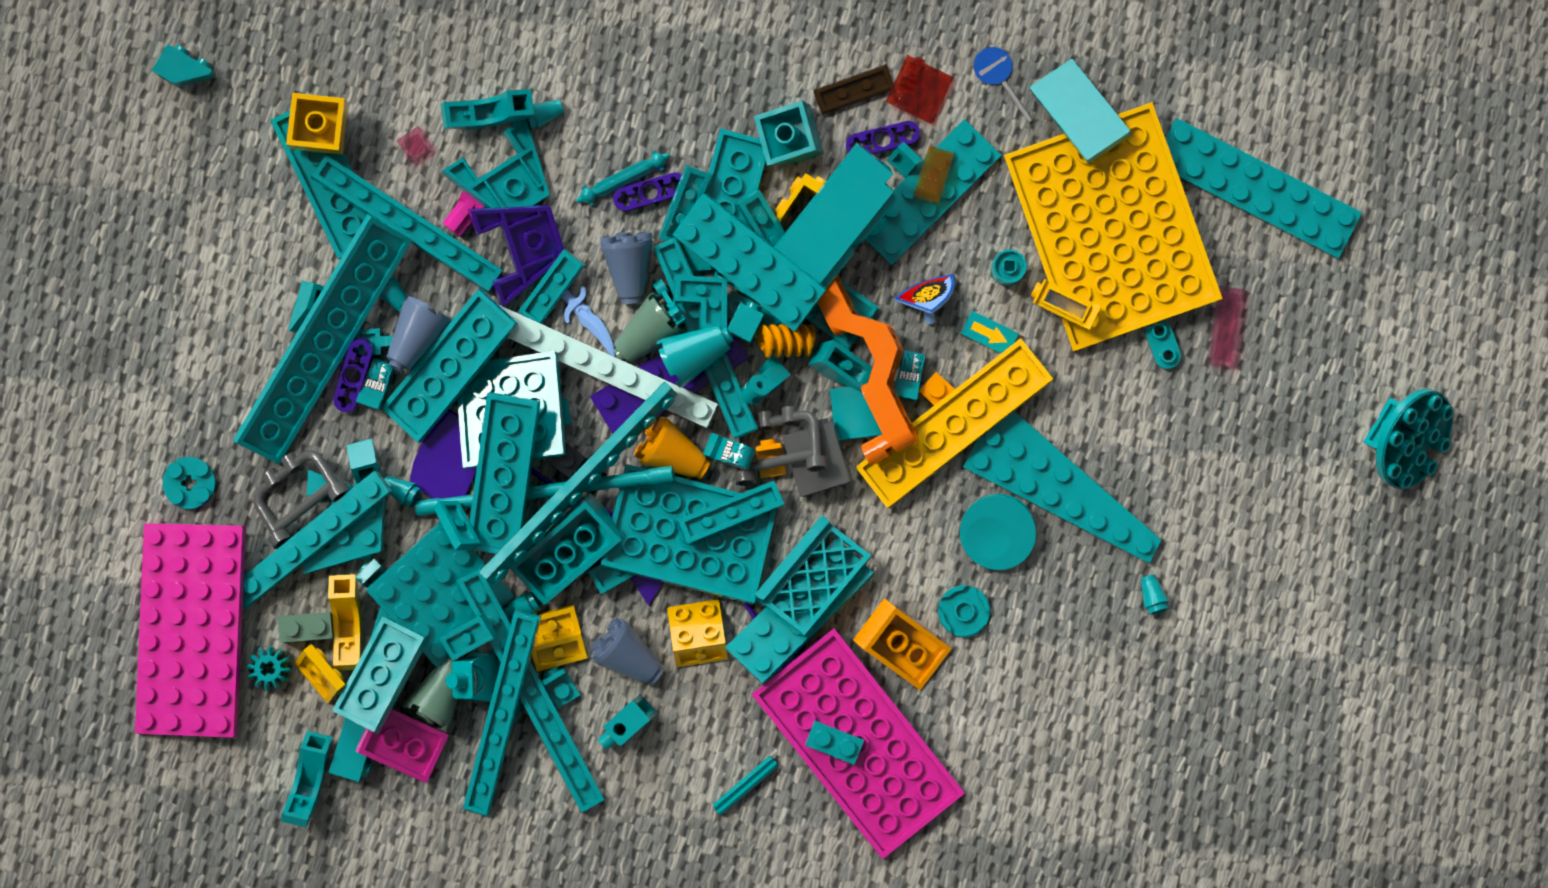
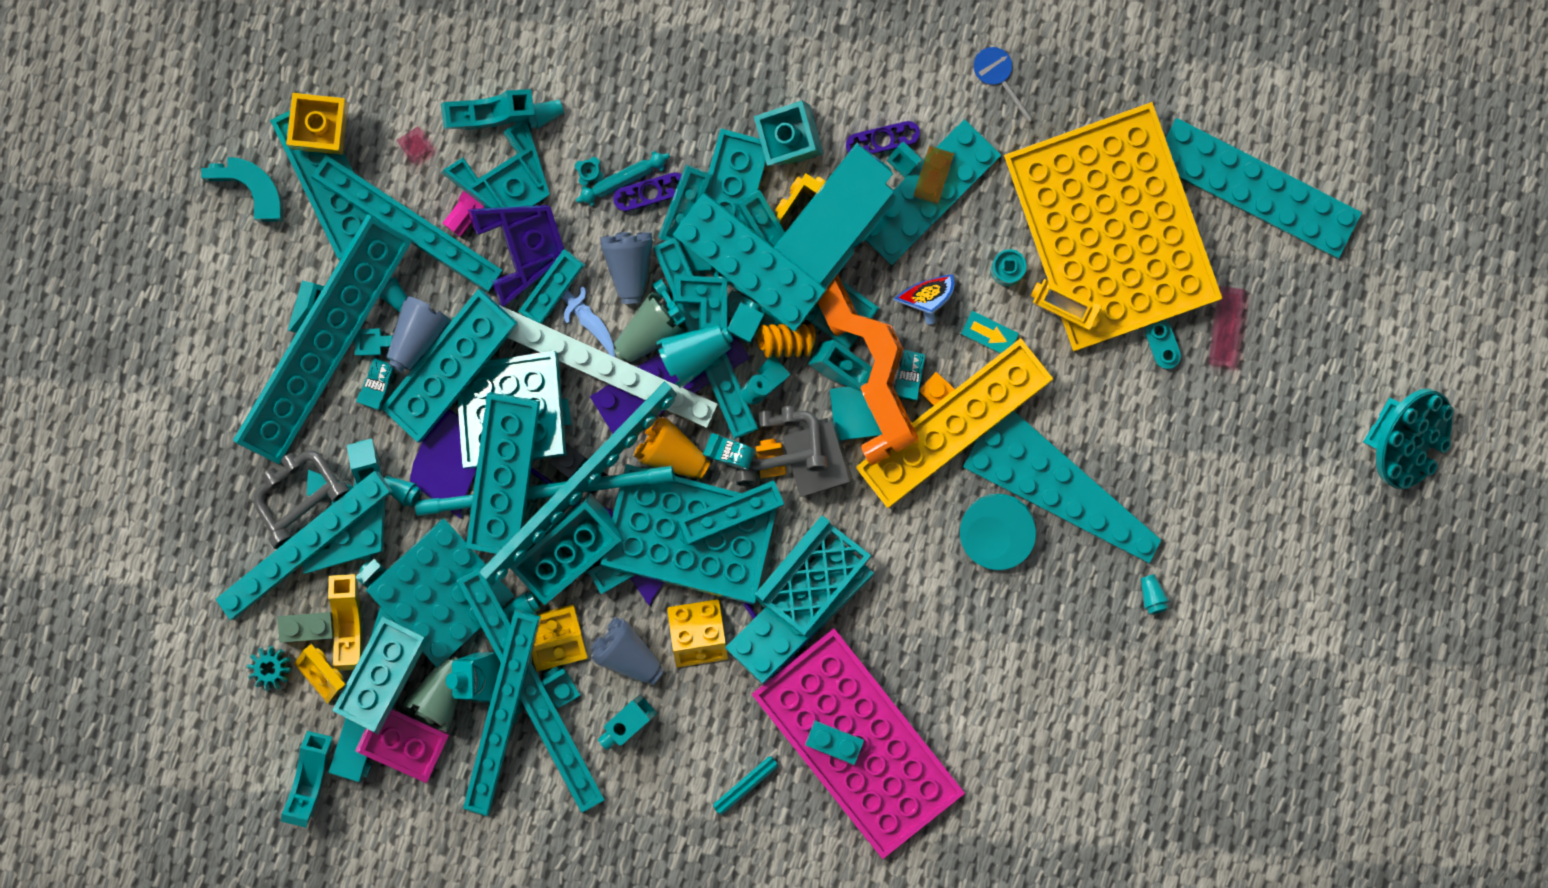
dark pink plate [135,523,246,738] -> none
teal slope [151,44,216,87] -> none
teal plate [163,457,216,509] -> none
dark purple beam [333,338,374,412] -> none
teal plate [433,501,480,550] -> none
teal plate [439,613,498,661] -> none
dark brown tile [813,64,895,115] -> none
light orange slope [853,598,952,690] -> none
clear red hinge [885,55,954,124] -> none
teal tile [938,585,990,637] -> none
tile [1029,59,1131,164] -> none
none -> teal arch [201,157,284,222]
none -> teal plate [575,157,604,186]

